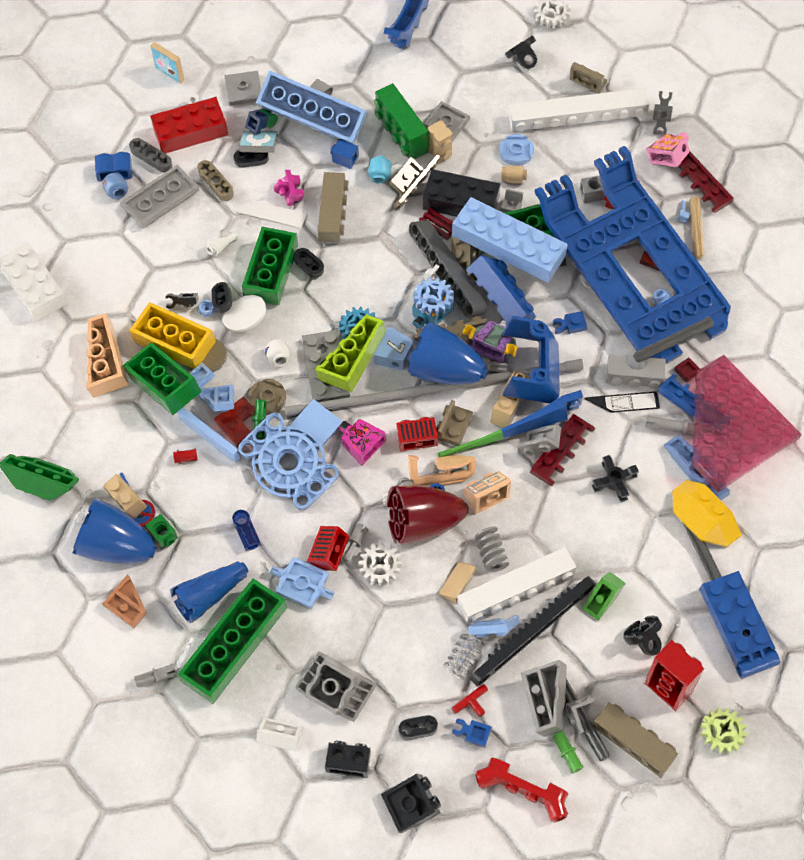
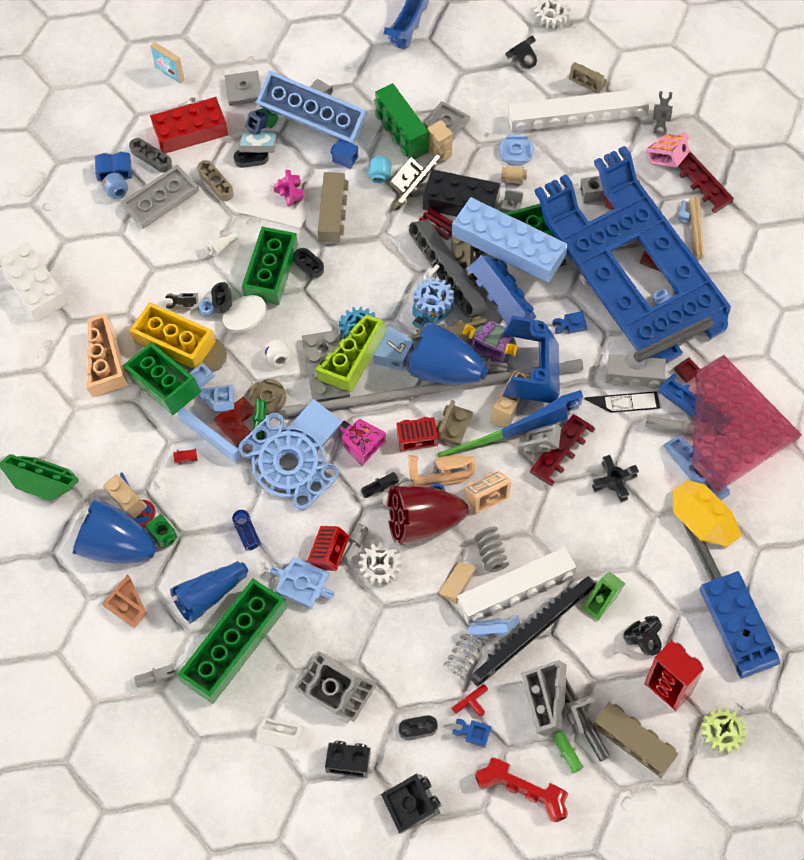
none -> black axle [361,472,399,498]

